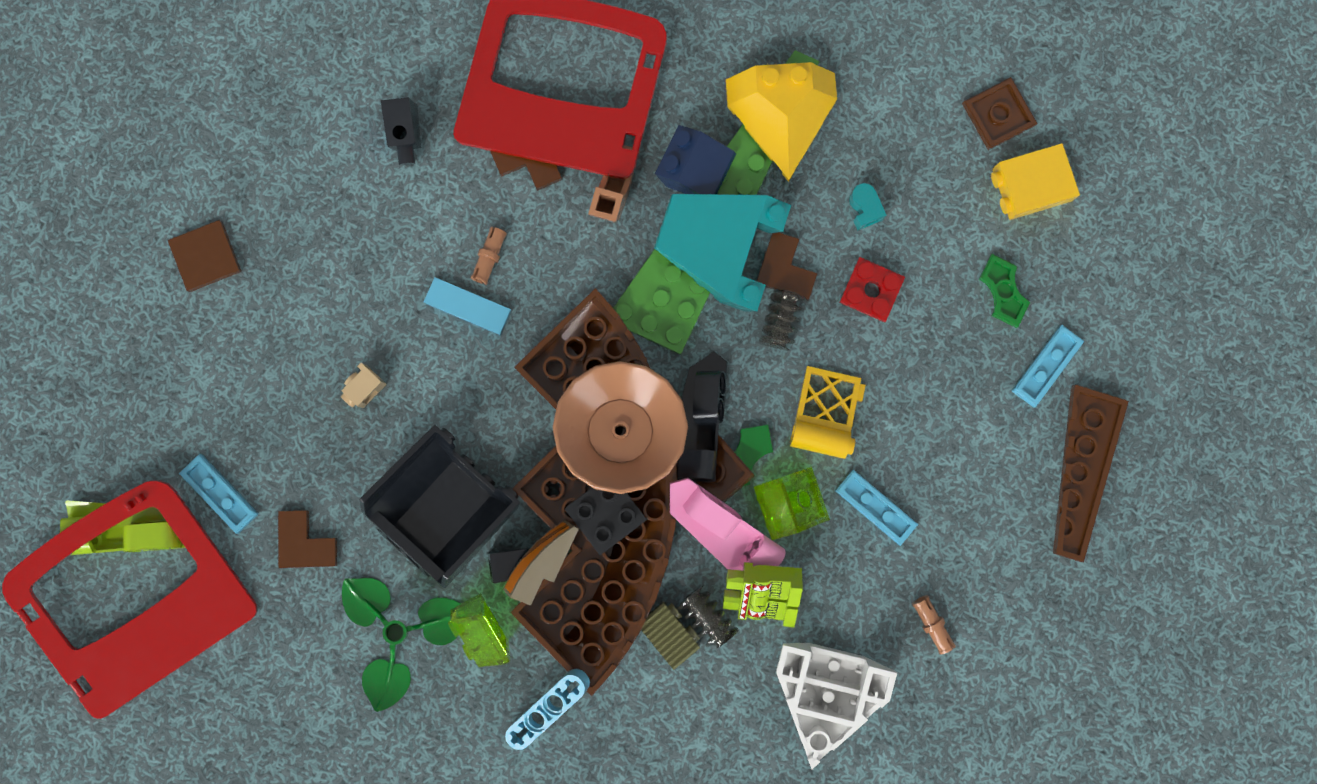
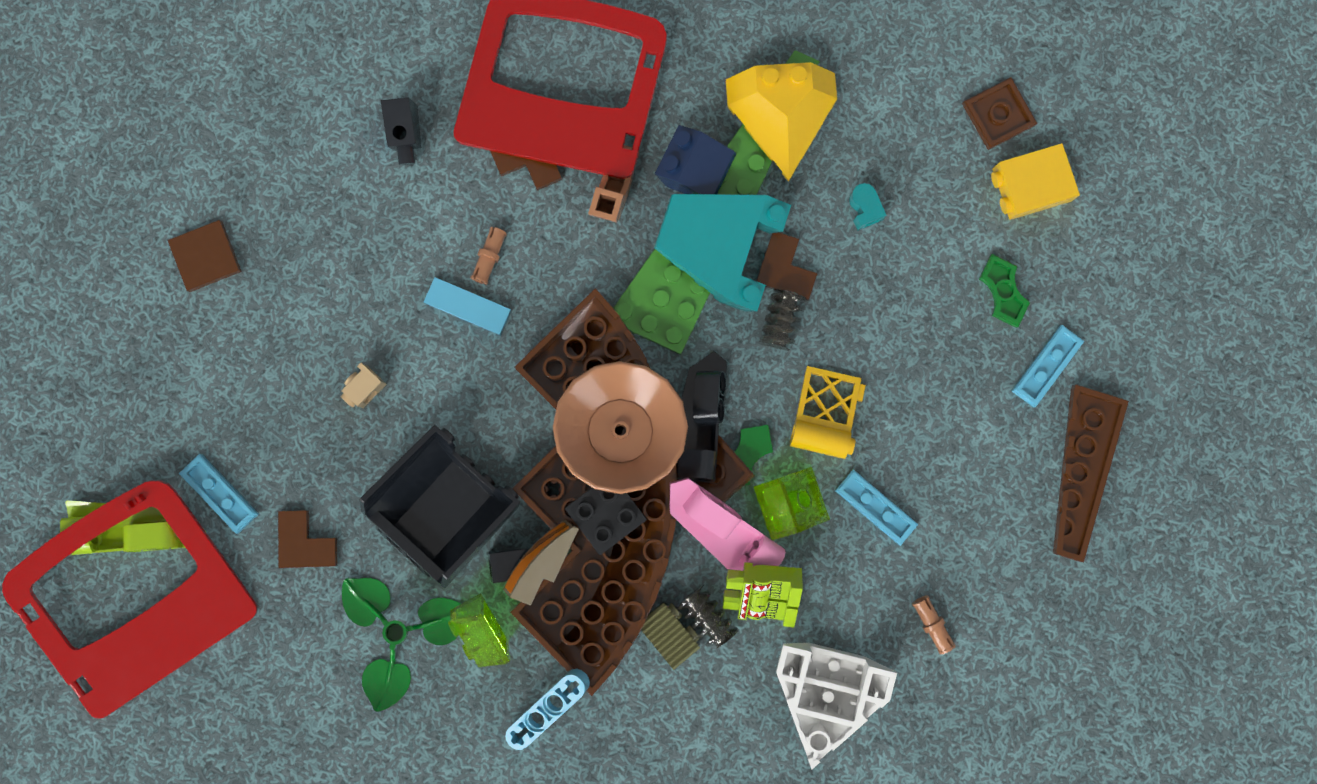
red piece [839,257,905,323] -> none

